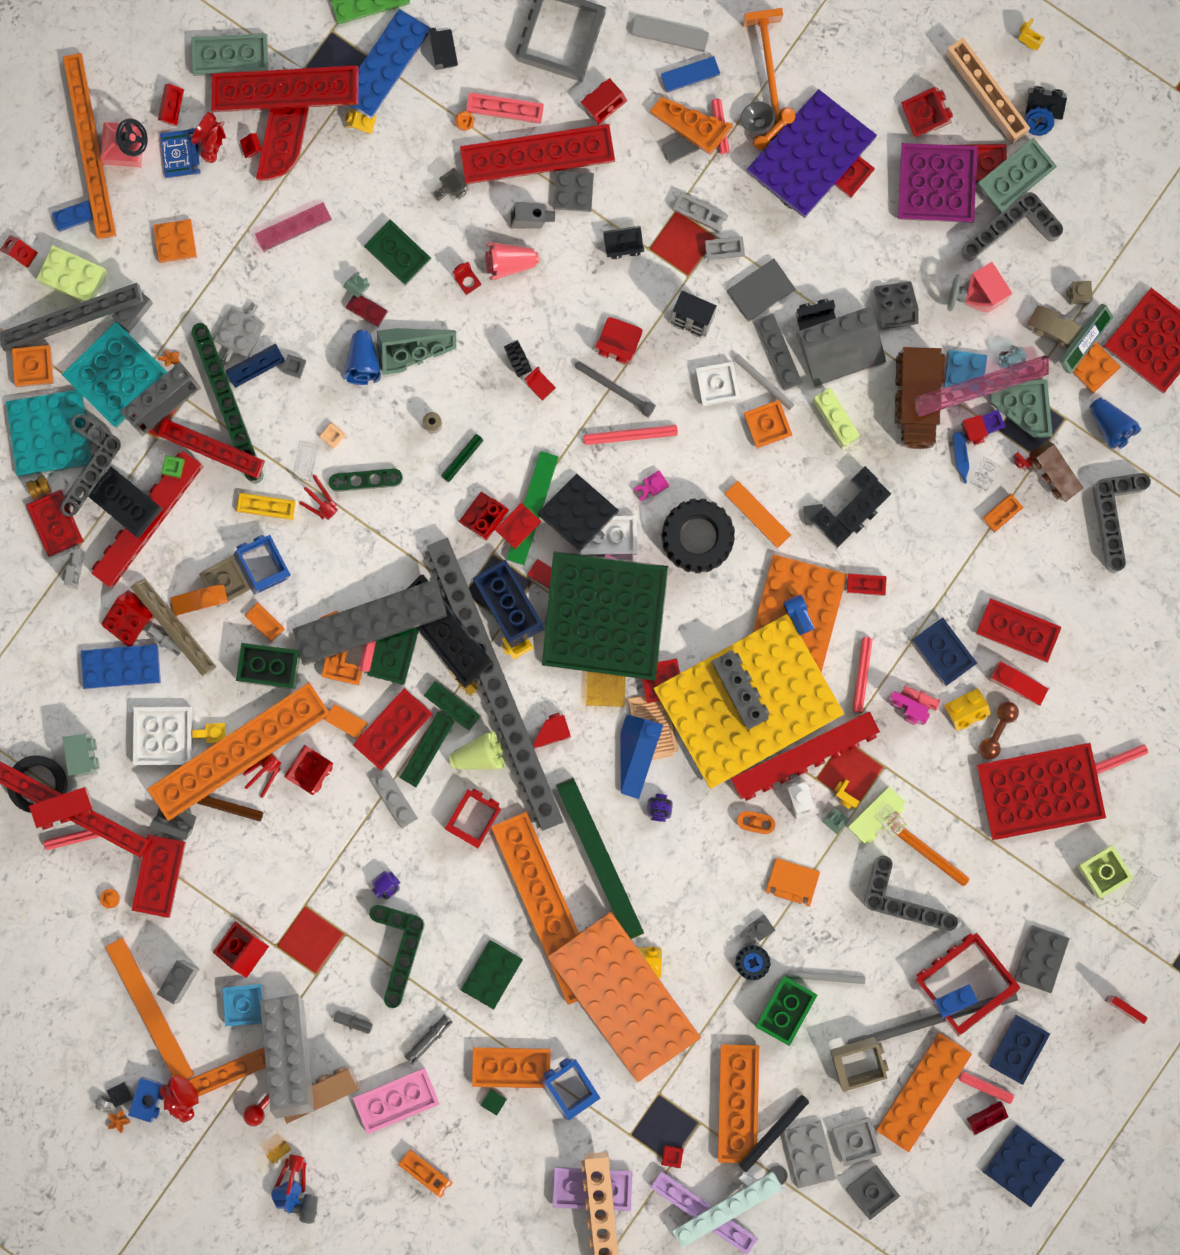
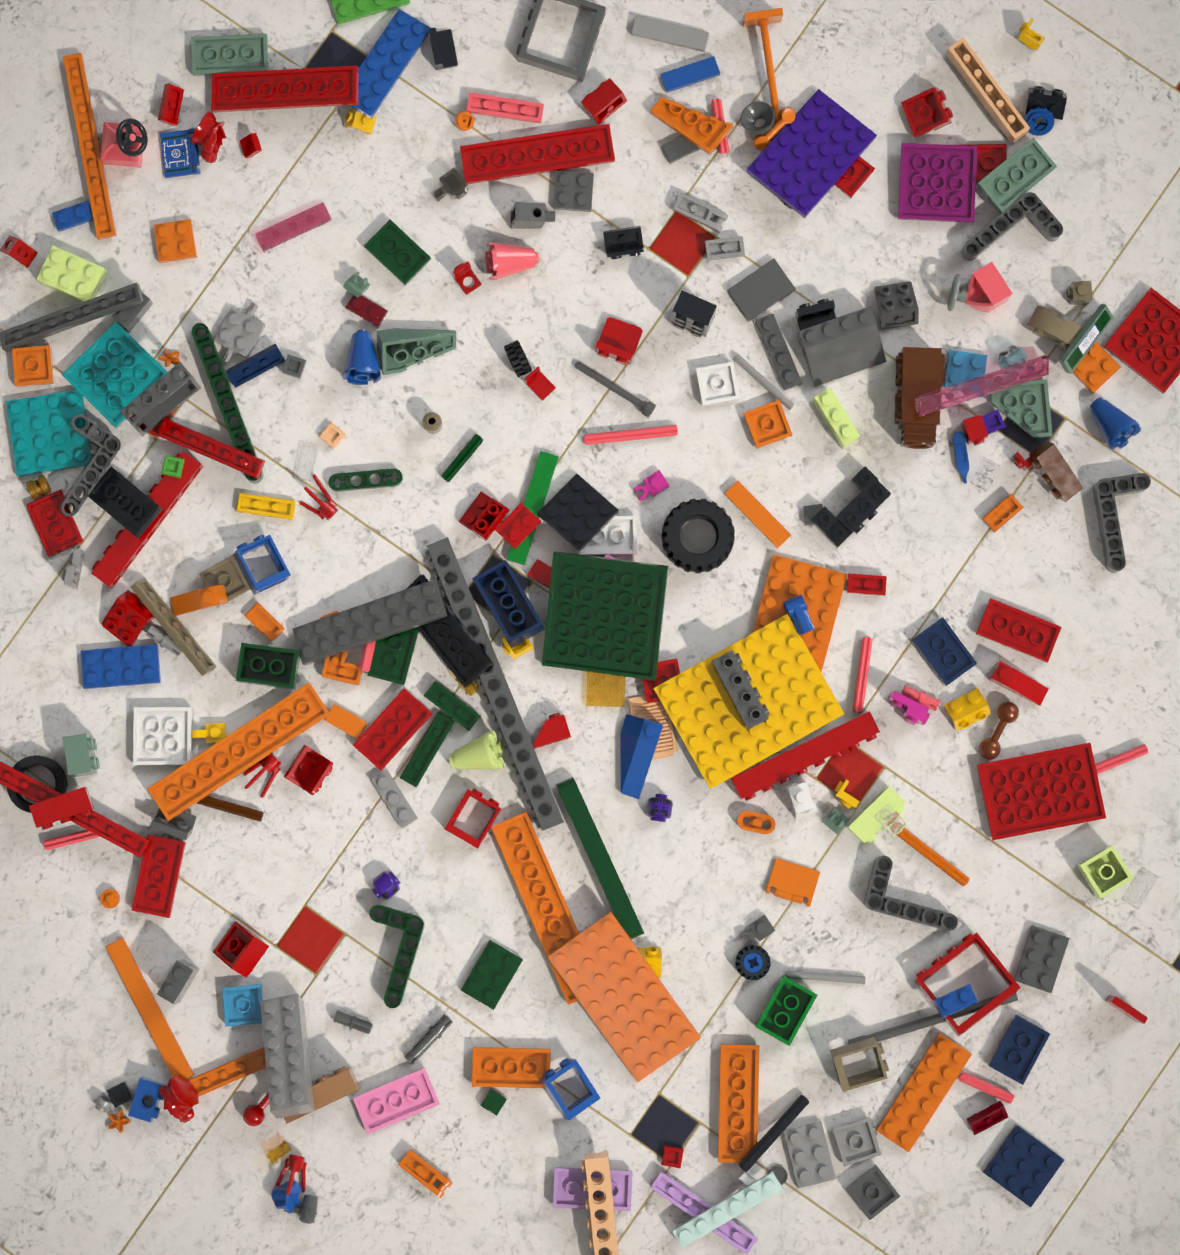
red plate [256,69,309,181] -> none

